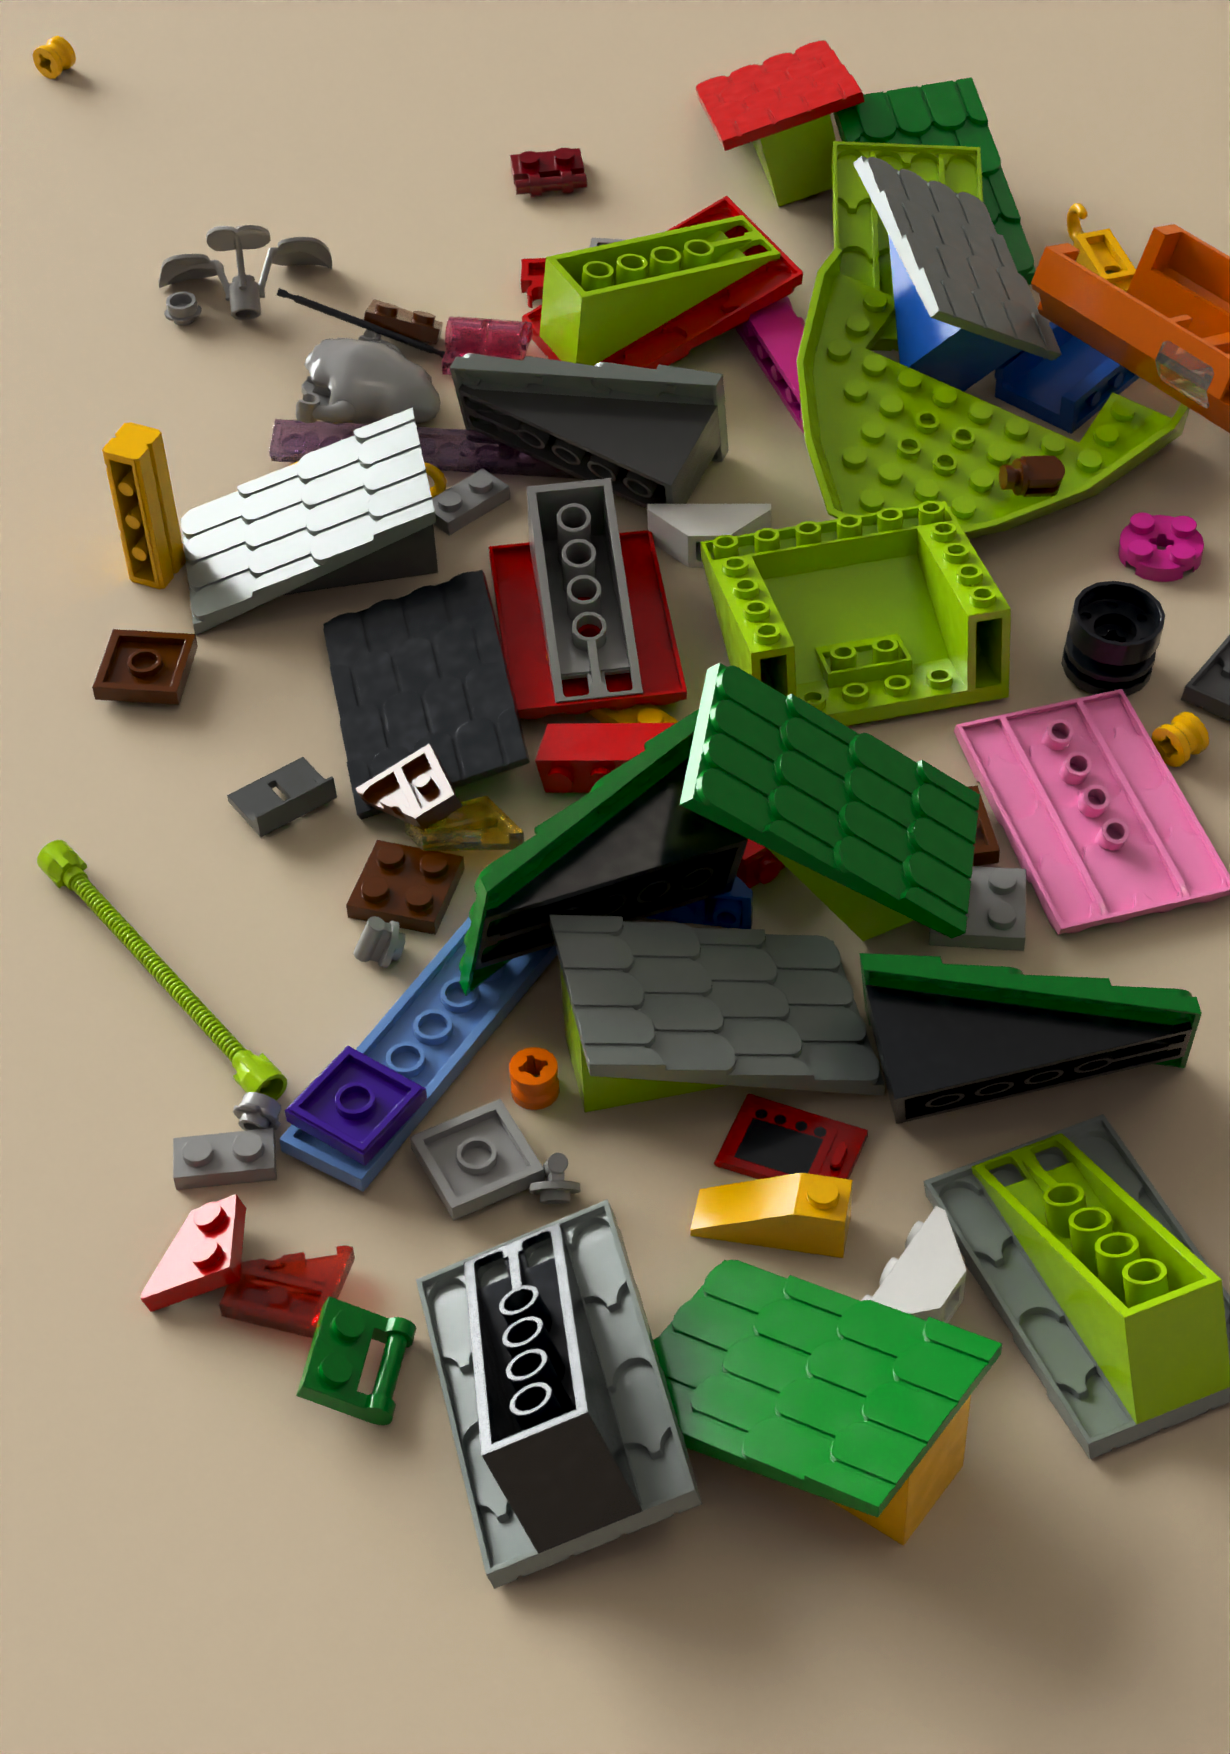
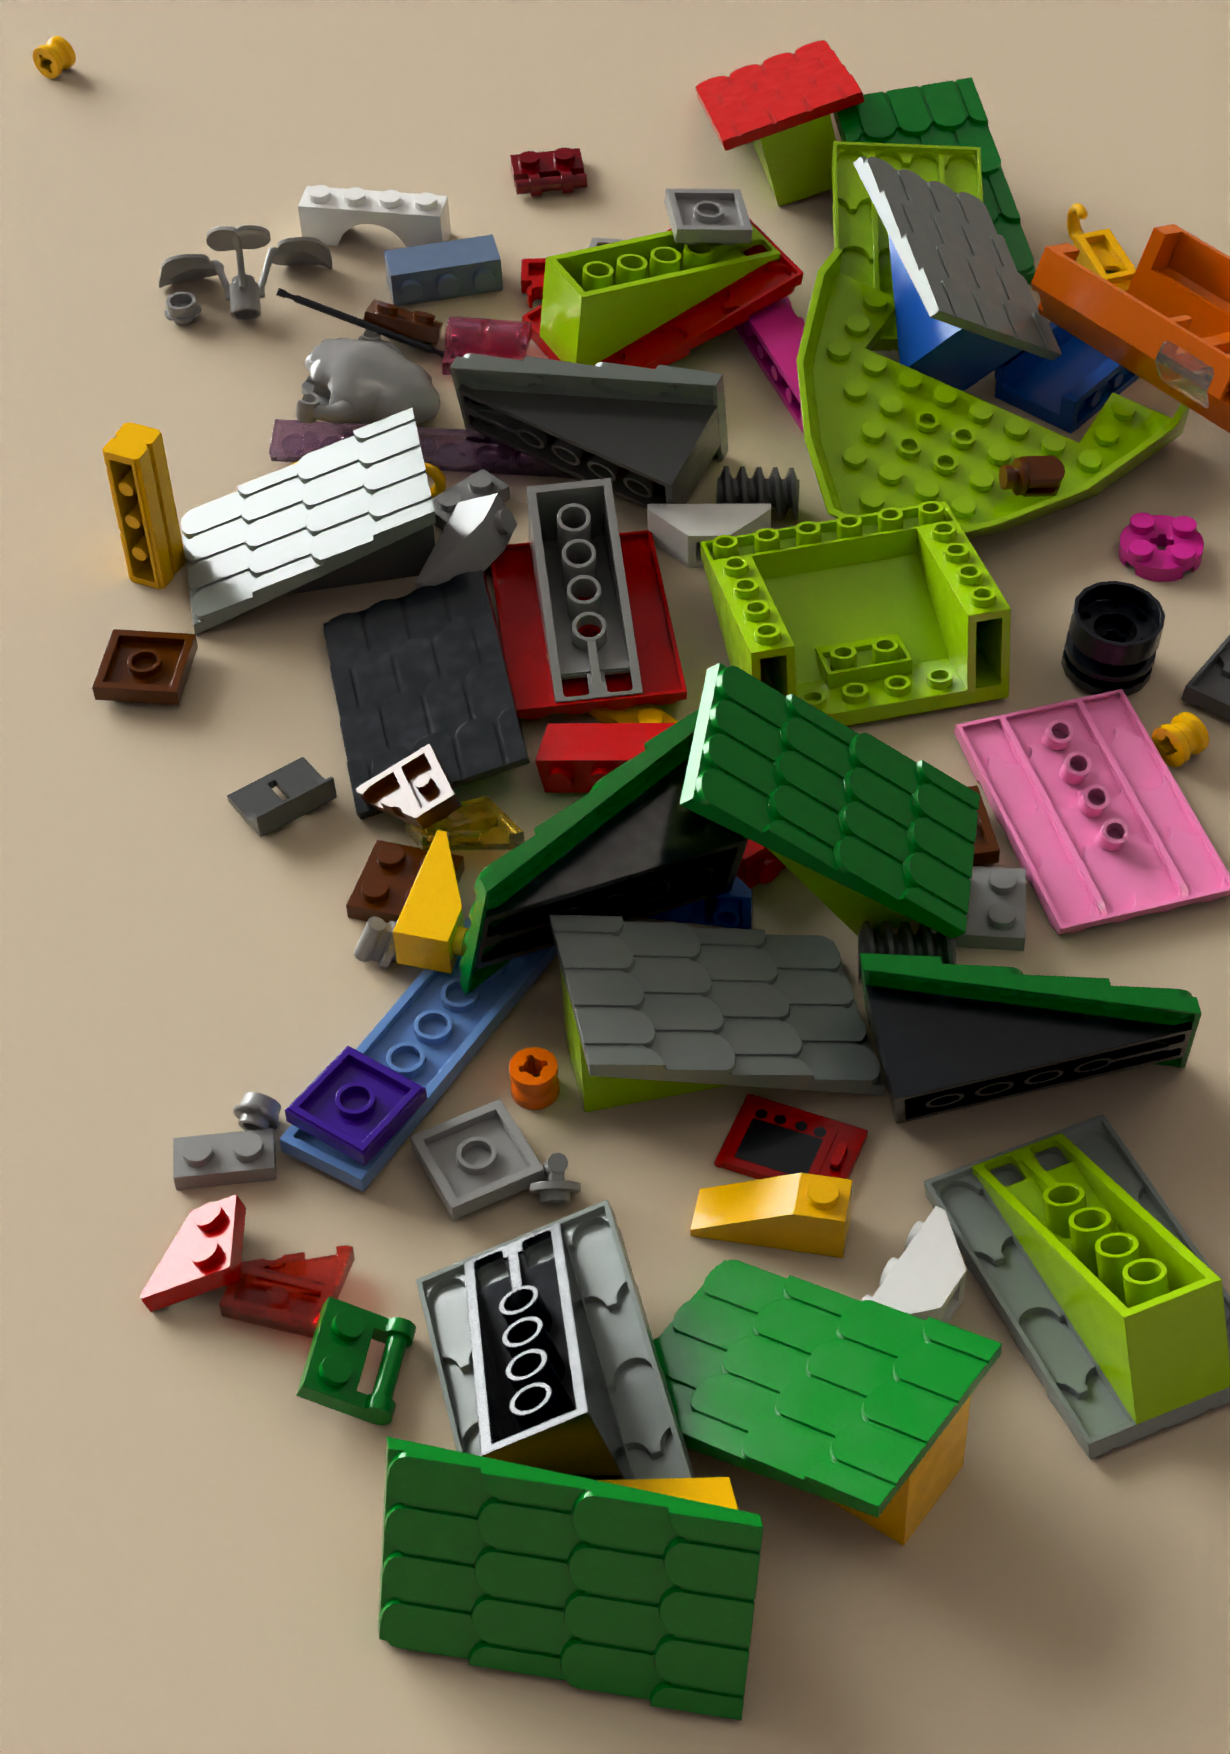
lime hose [37,840,287,1100] -> none
none -> white arch [298,185,451,247]
none -> green piece [378,1437,764,1720]
none -> sand blue brick [384,234,503,306]
none -> yellow slope [393,830,469,974]
none -> light grey slope [414,493,518,588]
none -> light grey plate [664,189,753,246]
none -> dark grey piece [716,466,800,520]
none -> dark grey piece [858,921,956,980]

